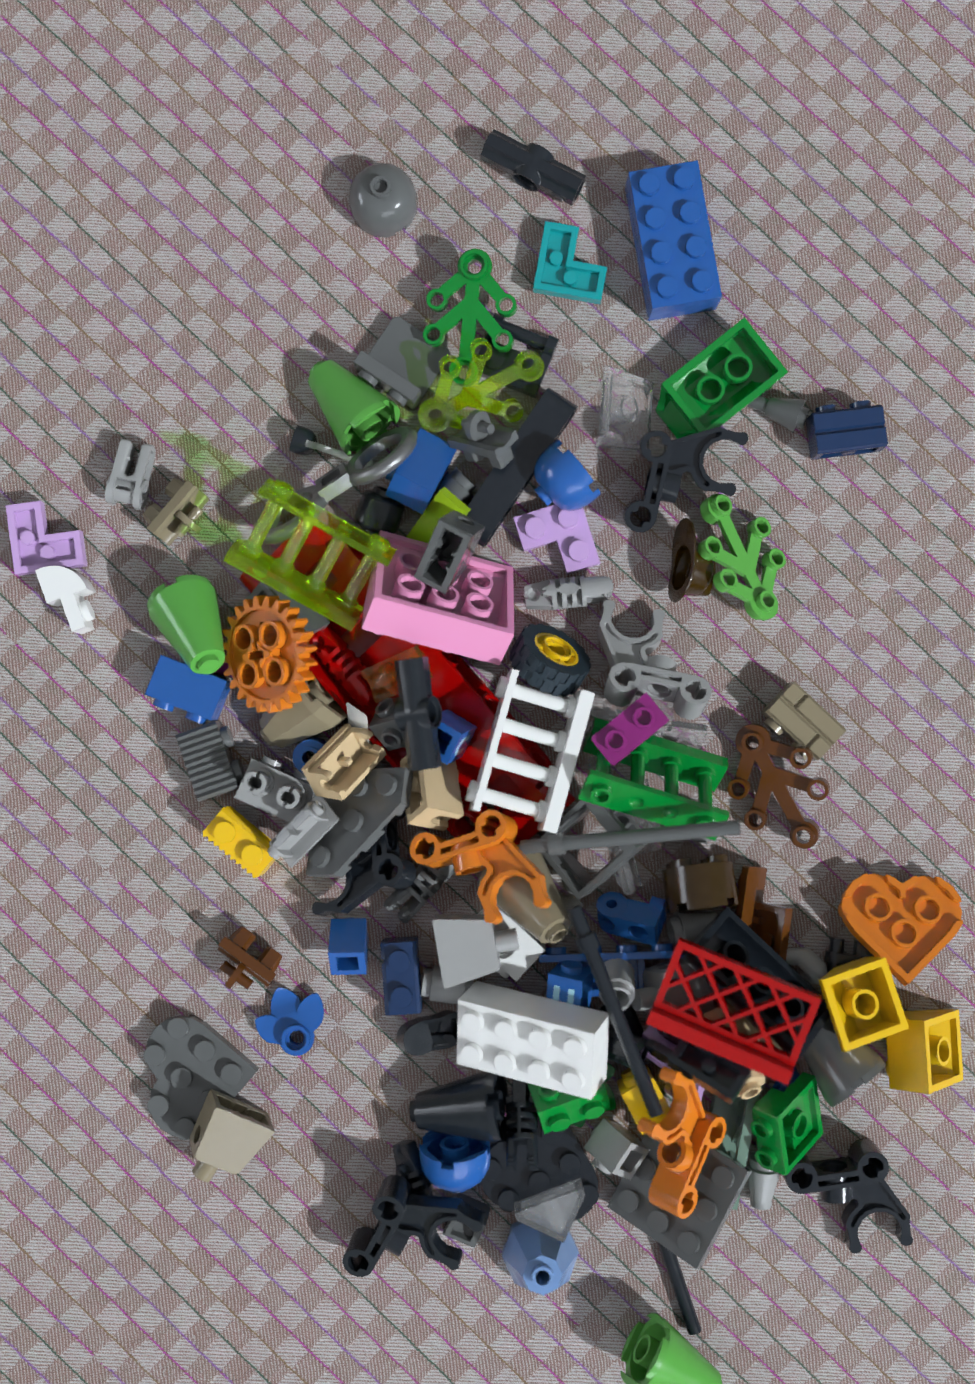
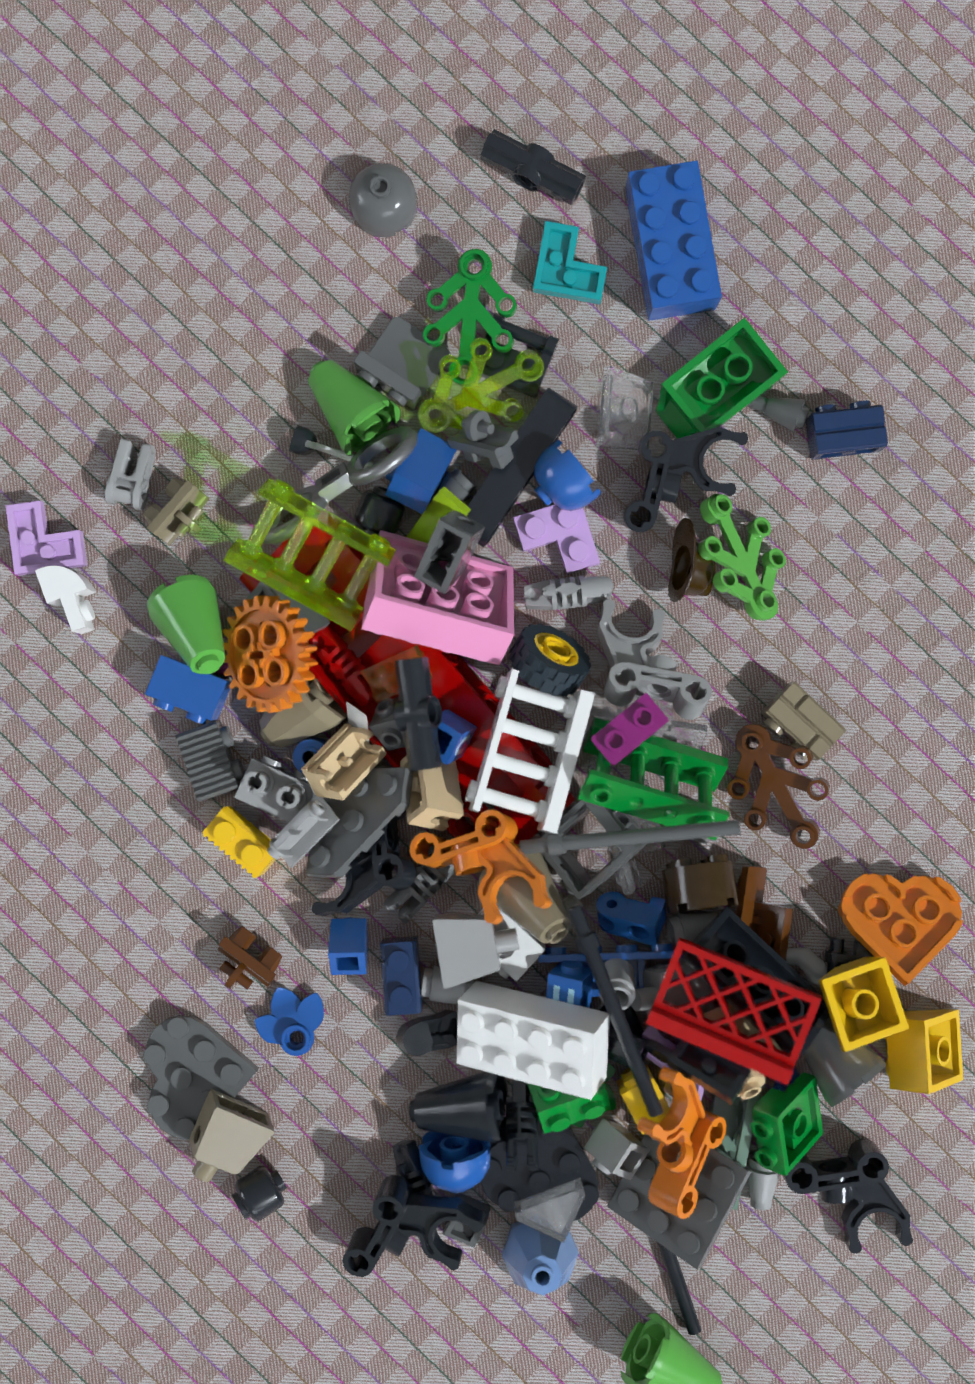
none -> black head [231,1166,287,1221]

